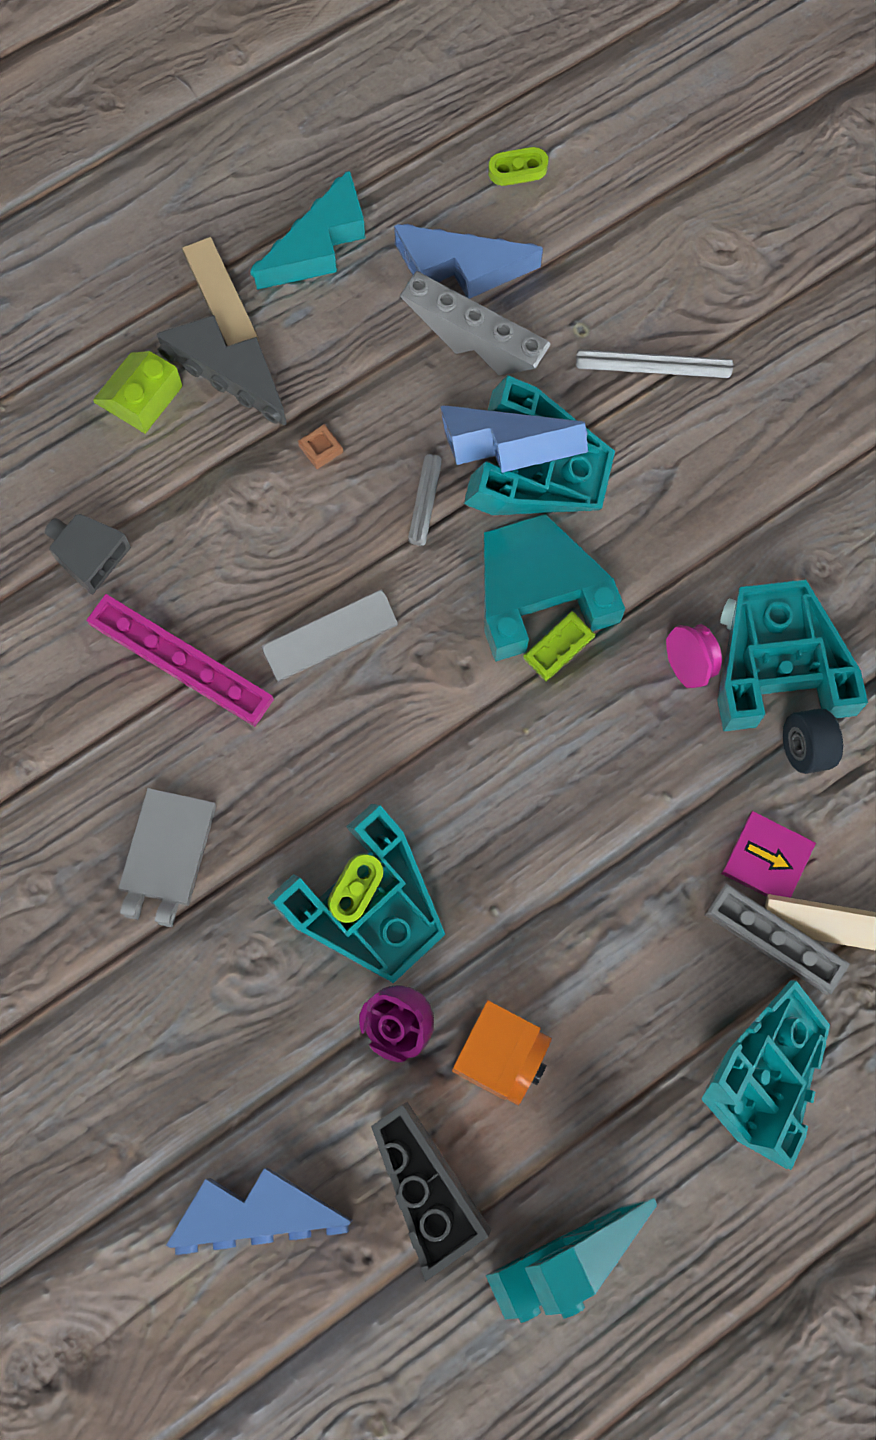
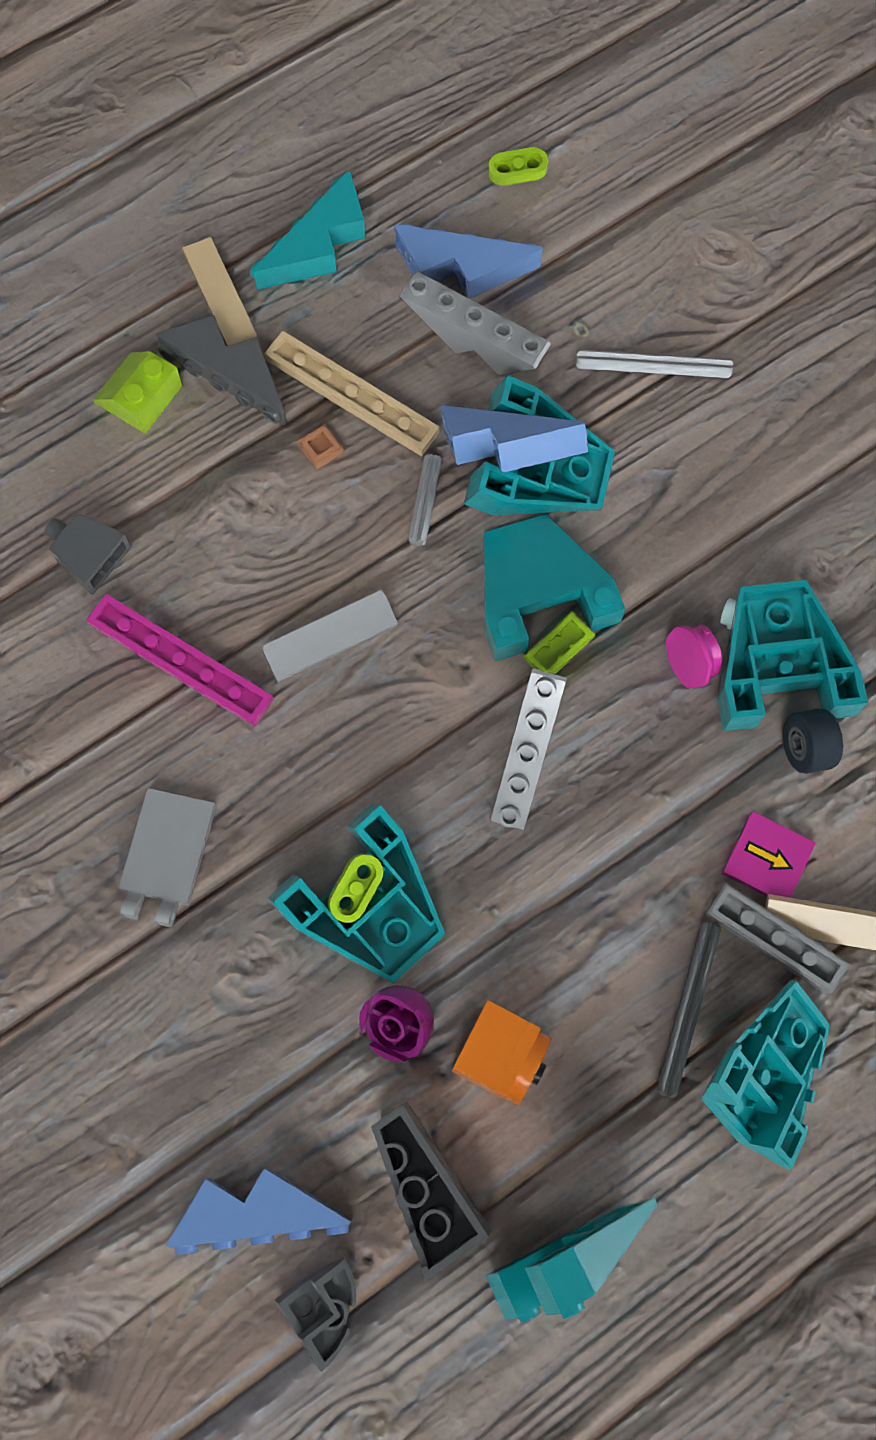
none -> tan plate [264,331,440,457]
none -> dark grey brick [274,1257,356,1372]
none -> light grey slope [491,668,567,831]
none -> dark grey axle [657,922,721,1098]

